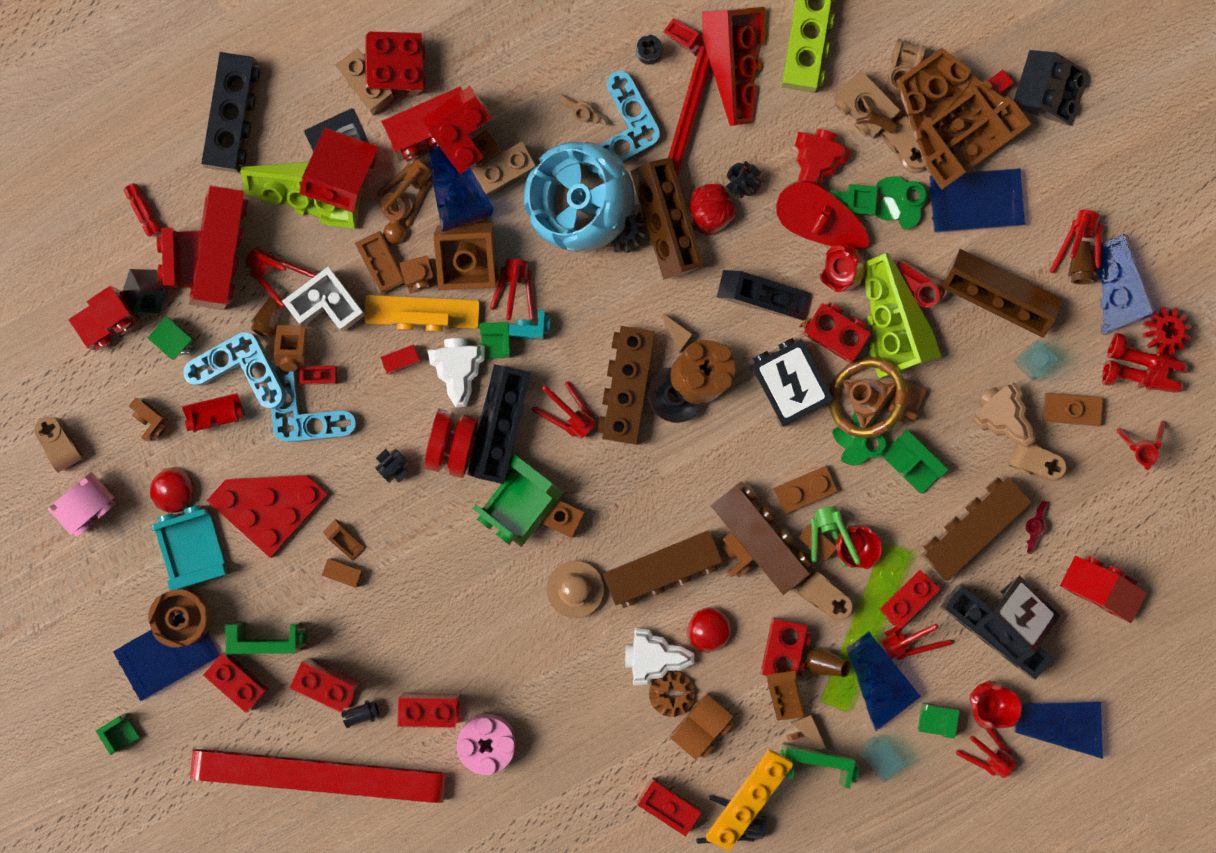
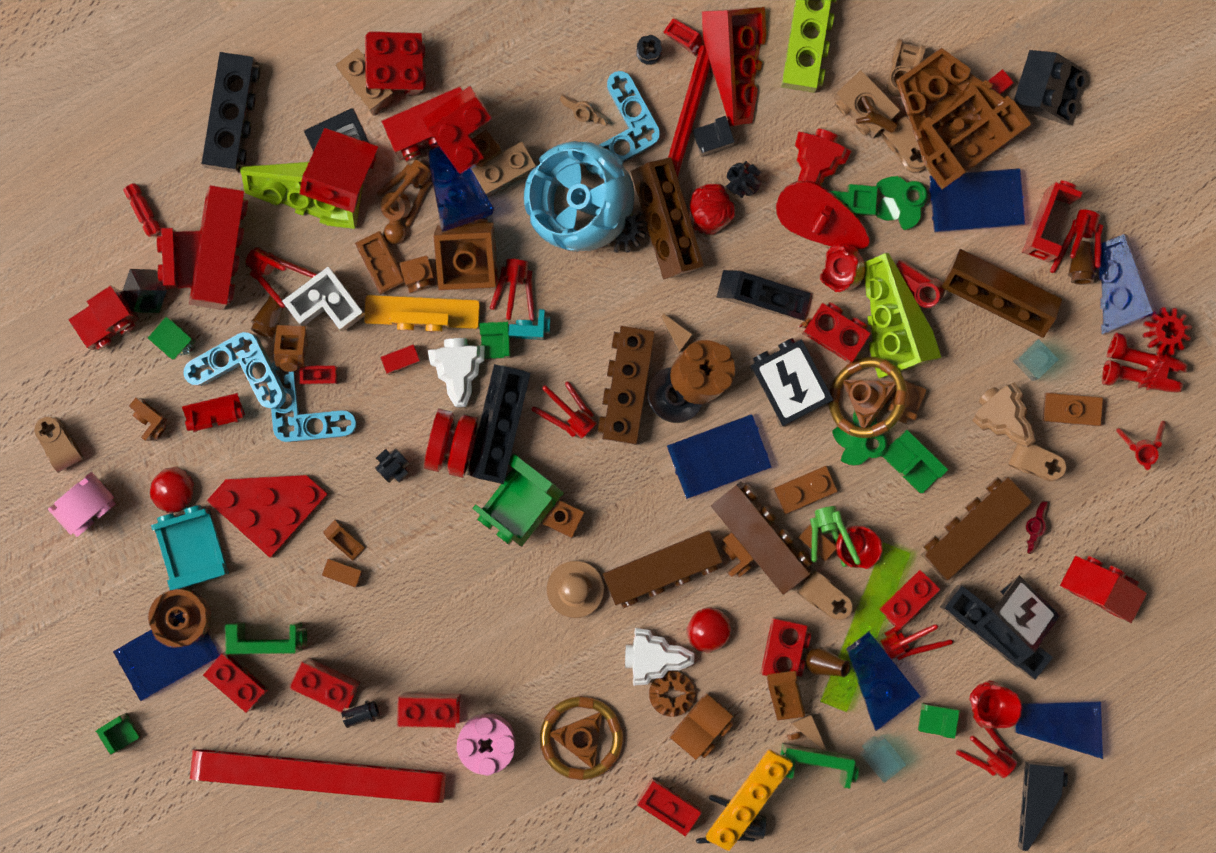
none -> dark orange piece [539,696,623,780]
none -> clear blue piece [667,414,772,499]
none -> black panel [693,116,735,157]
none -> black slope [1018,761,1068,851]
none -> red panel [1022,180,1083,263]

